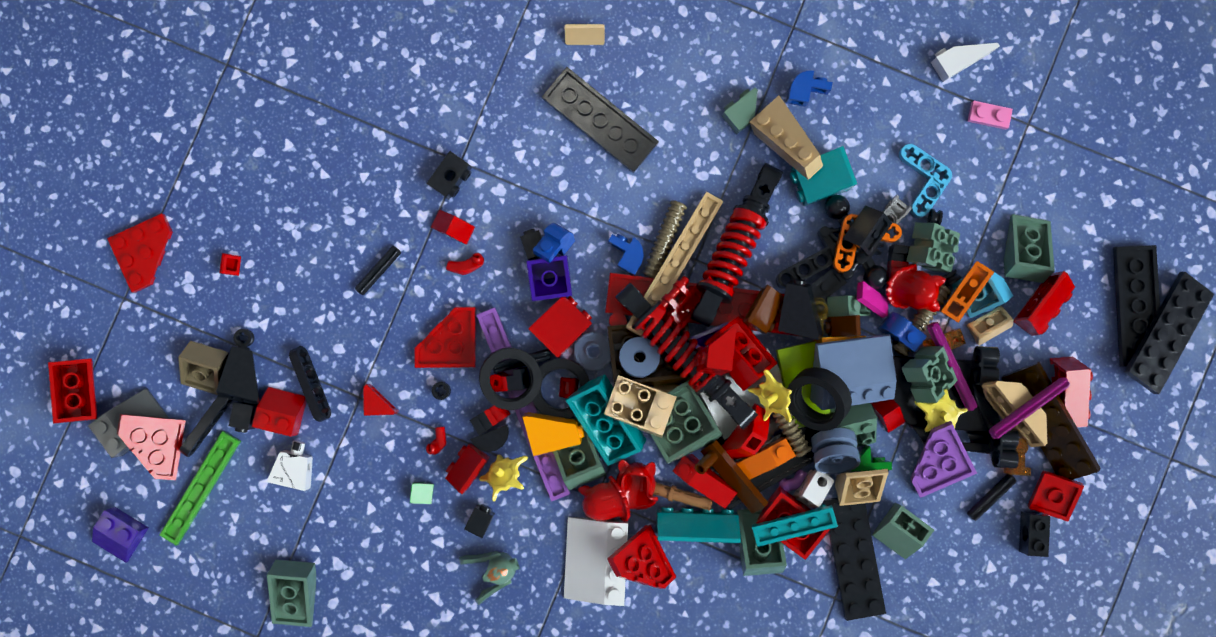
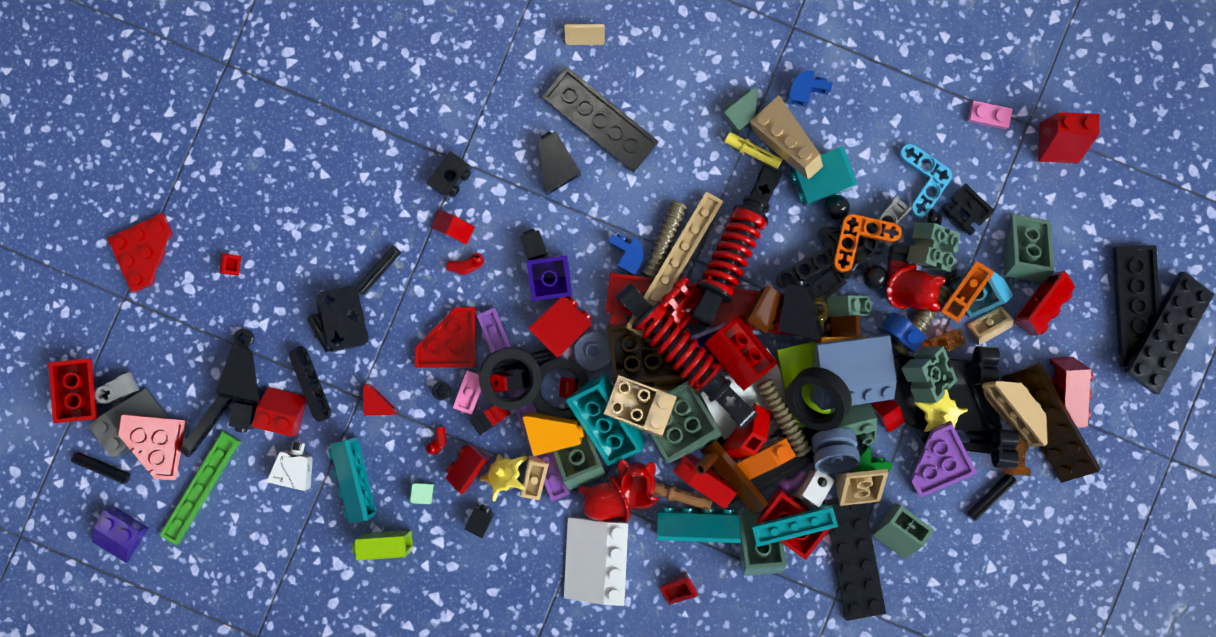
dark tan slope [178,341,229,395] -> none
sand green slope [267,560,316,627] -> none
sand green piece [459,551,520,605] -> none
black tile [470,424,509,452] -> none
blue brick [533,223,575,263] -> none
red plate [607,525,676,589] -> none
sand blue tile [619,337,660,378] -> none
red slope [694,328,736,376] -> none
light yellow piece [748,370,792,422] -> none
black panel [843,206,892,256] -> none
dark pink tile [857,281,889,318] -> none
magenta axle [927,322,977,411] -> none
white slope [931,43,1000,82] -> none
magenta axle [989,377,1070,439] -> none
black brick [1019,511,1050,557] -> none
red plate [1027,470,1085,521] -> none
none -> black axle [71,452,131,484]
none -> light grey piece [95,372,140,404]
none -> black axle [307,313,334,353]
none -> black axle [316,286,369,352]
none -> teal slope [328,437,377,523]
none -> lime brick [352,530,413,561]
none -> bright pink plate [453,370,481,415]
none -> tan slope [520,455,549,500]
none -> black slope [539,131,581,196]
none -> red slope [659,571,698,605]
none -> light yellow pin [724,131,783,169]
none -> black plate [941,183,995,236]
none -> red slope [1038,112,1100,164]

